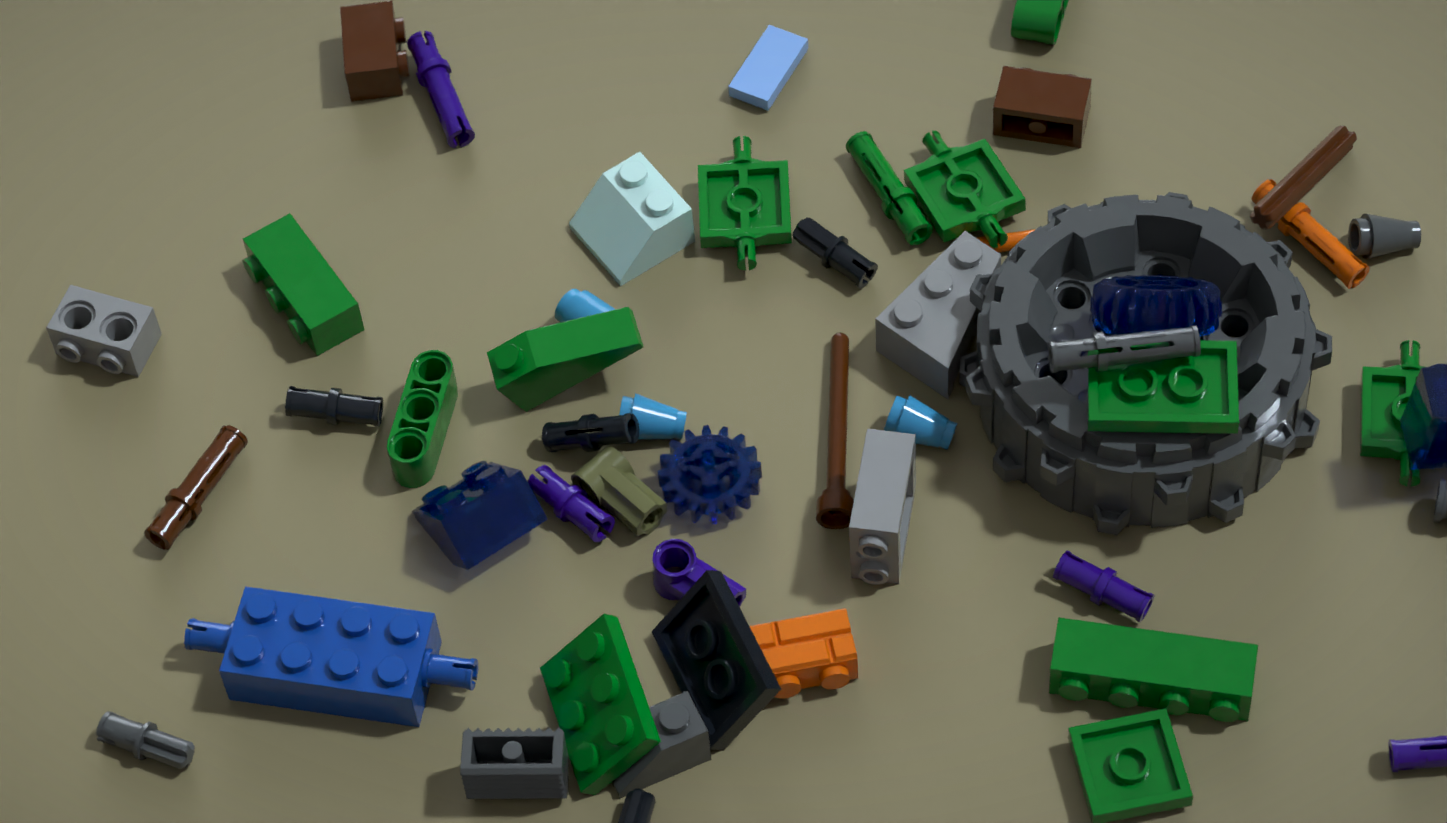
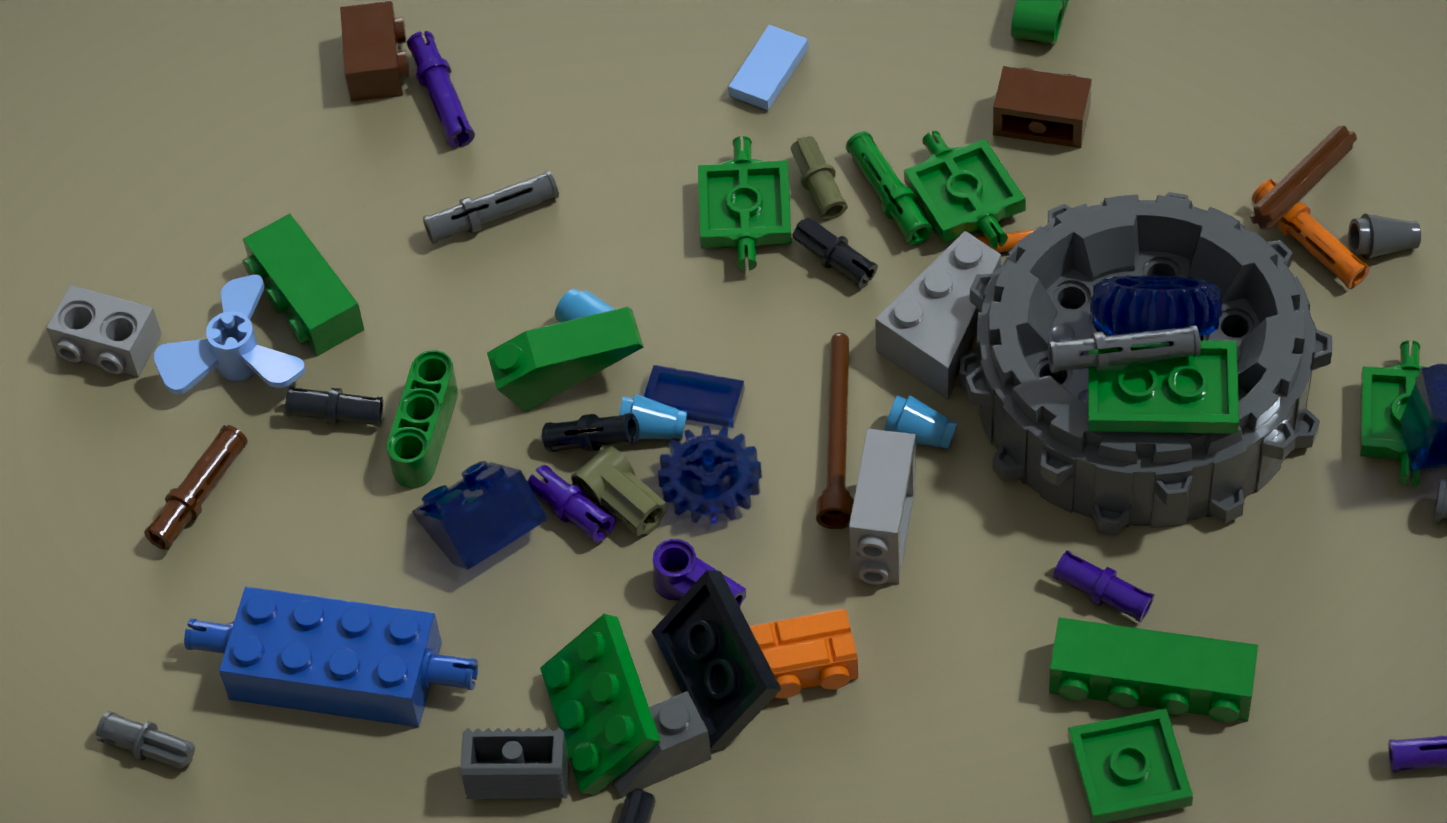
light aqua slope [569,152,695,286] -> none
none -> light blue piece [154,275,306,395]
none -> dark grey pin [423,171,559,244]
none -> clear blue tile [644,365,745,428]
none -> olive axle [791,136,848,220]

